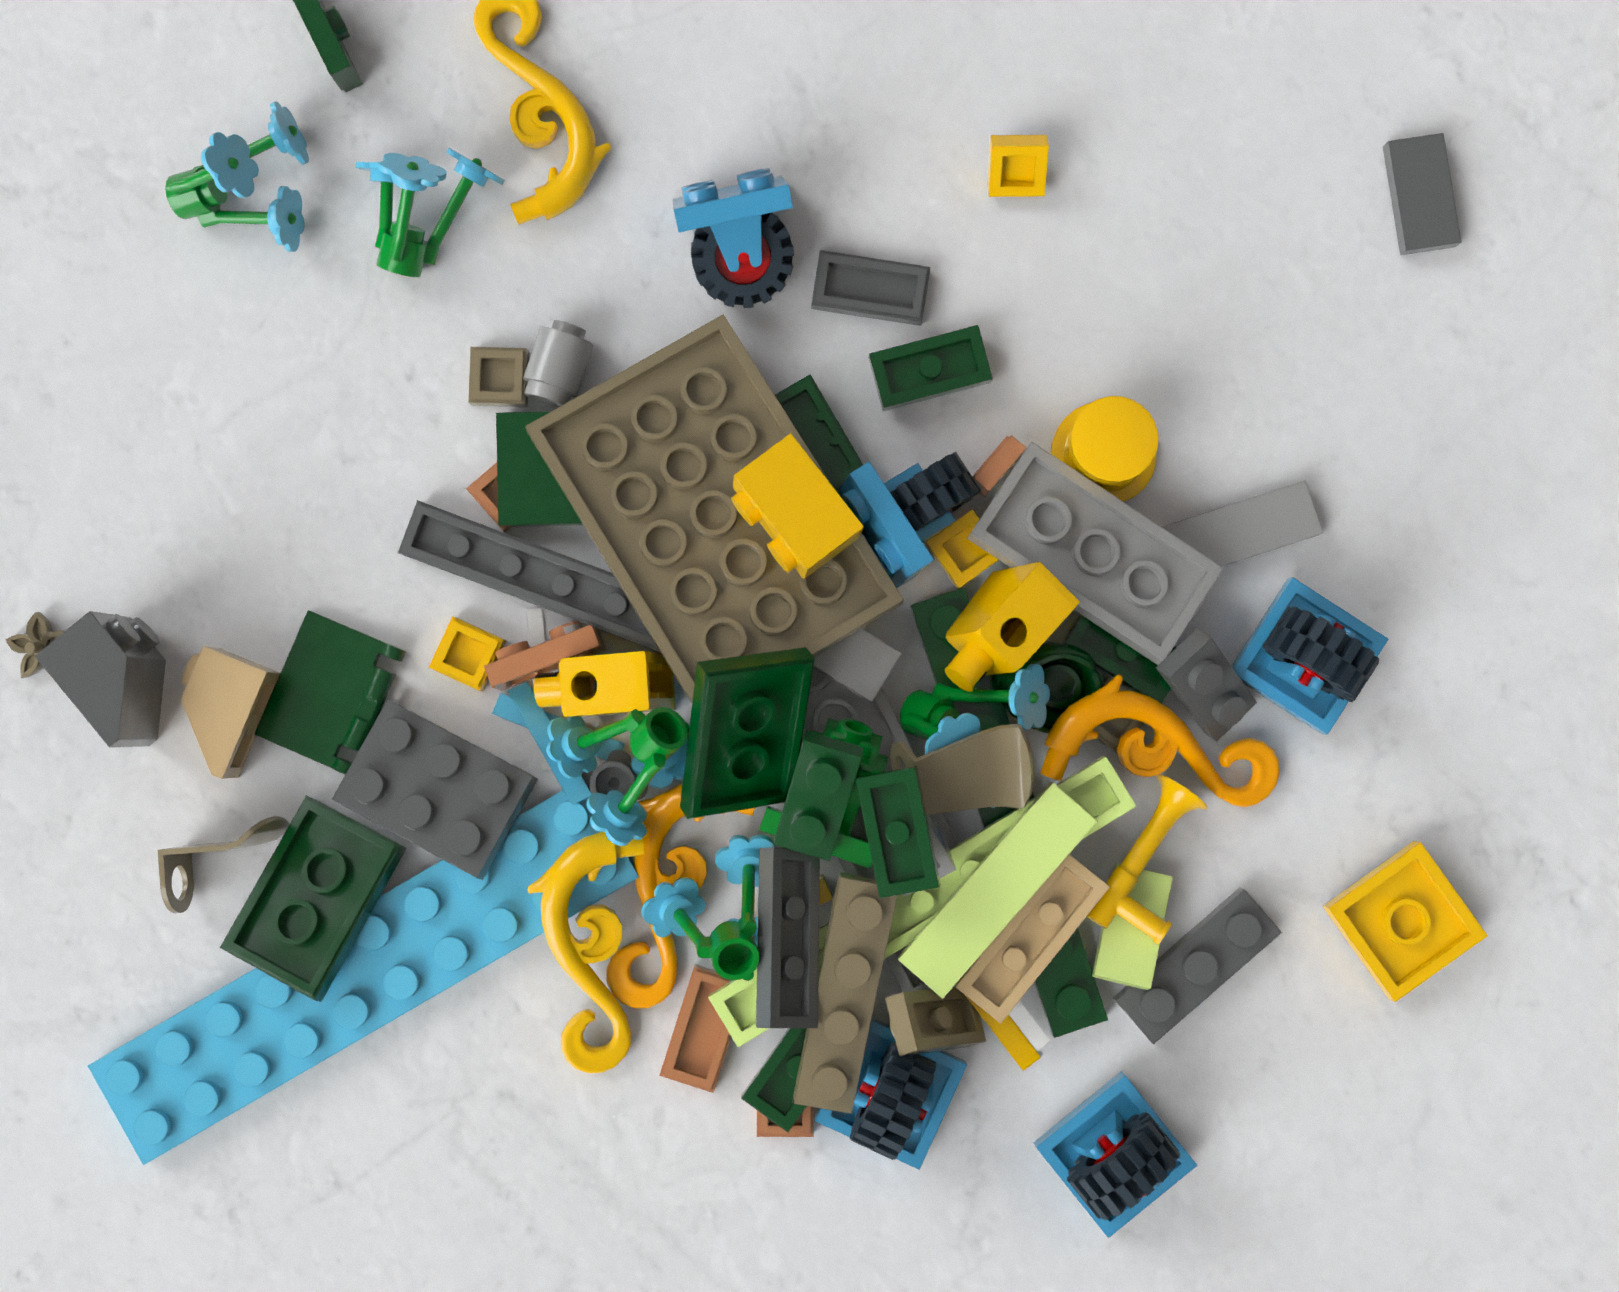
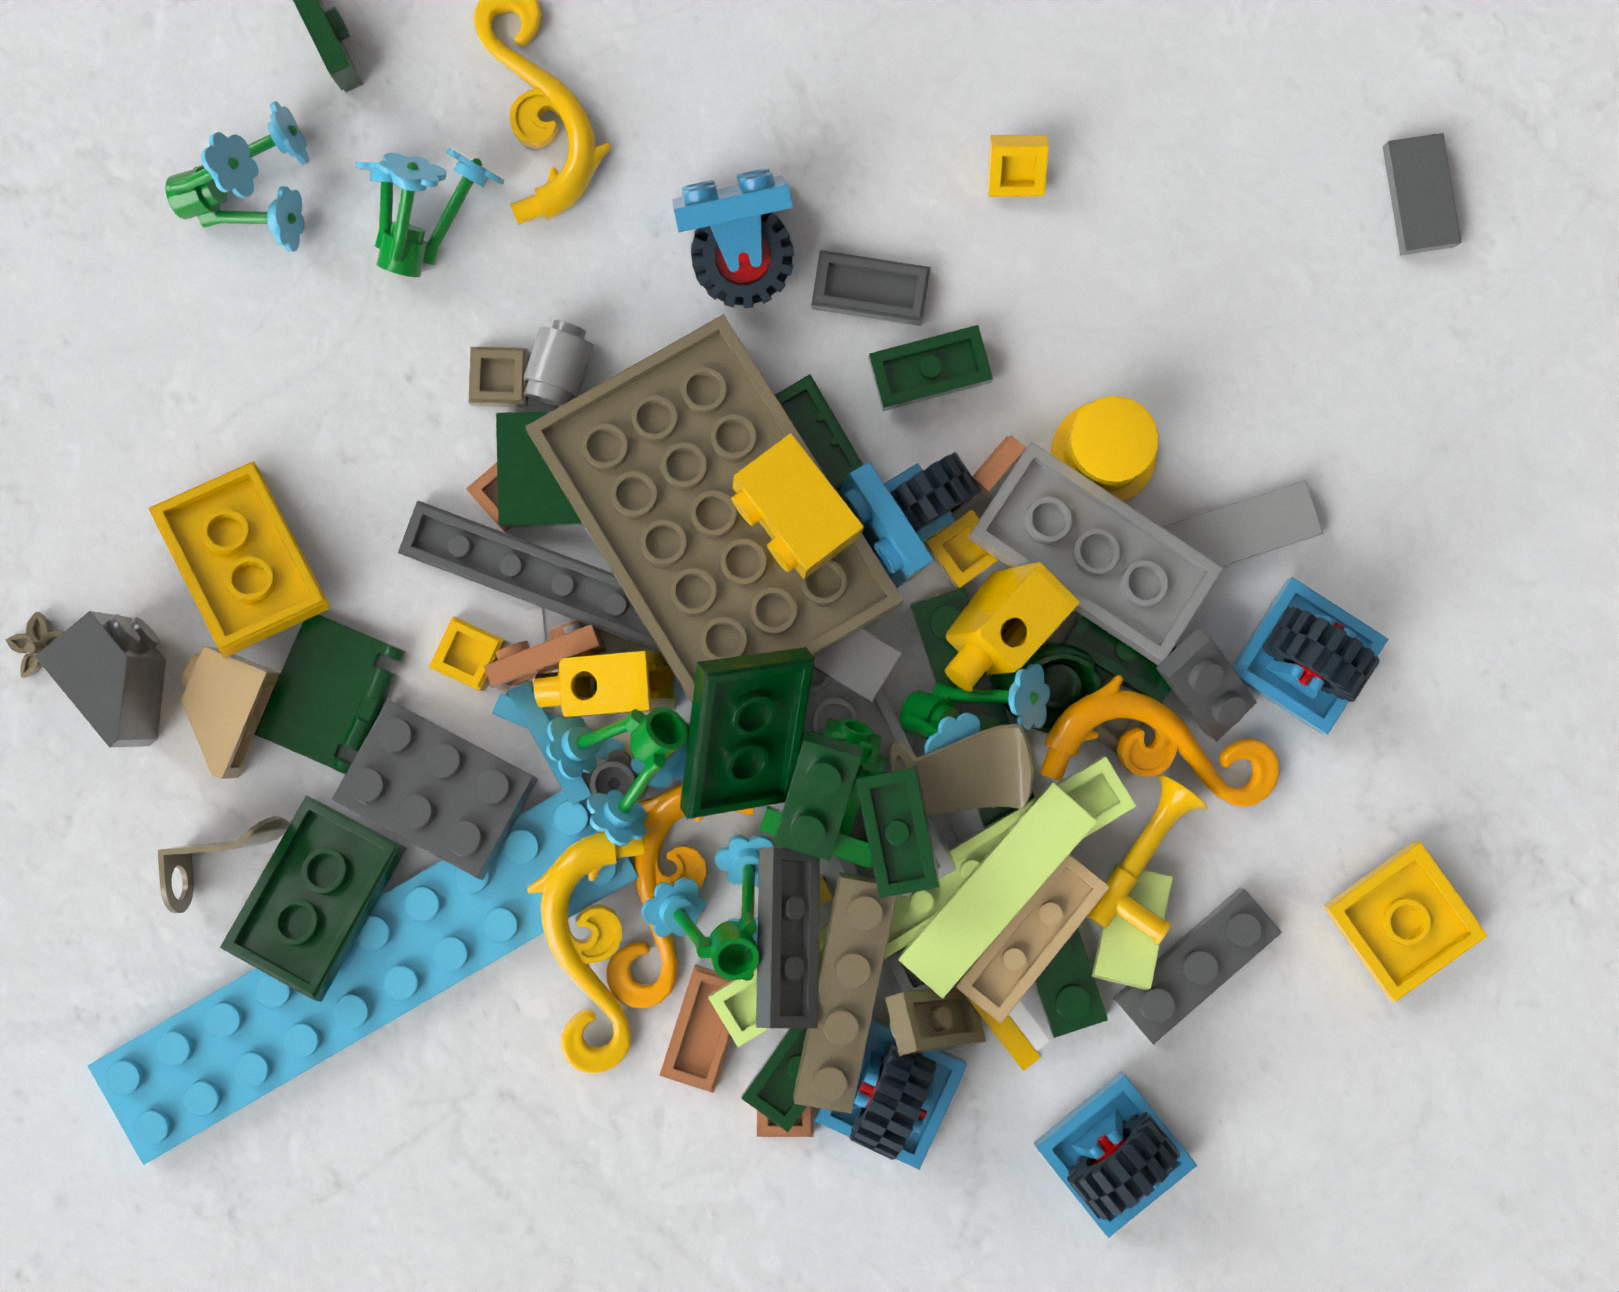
none -> yellow tile [148,461,330,658]

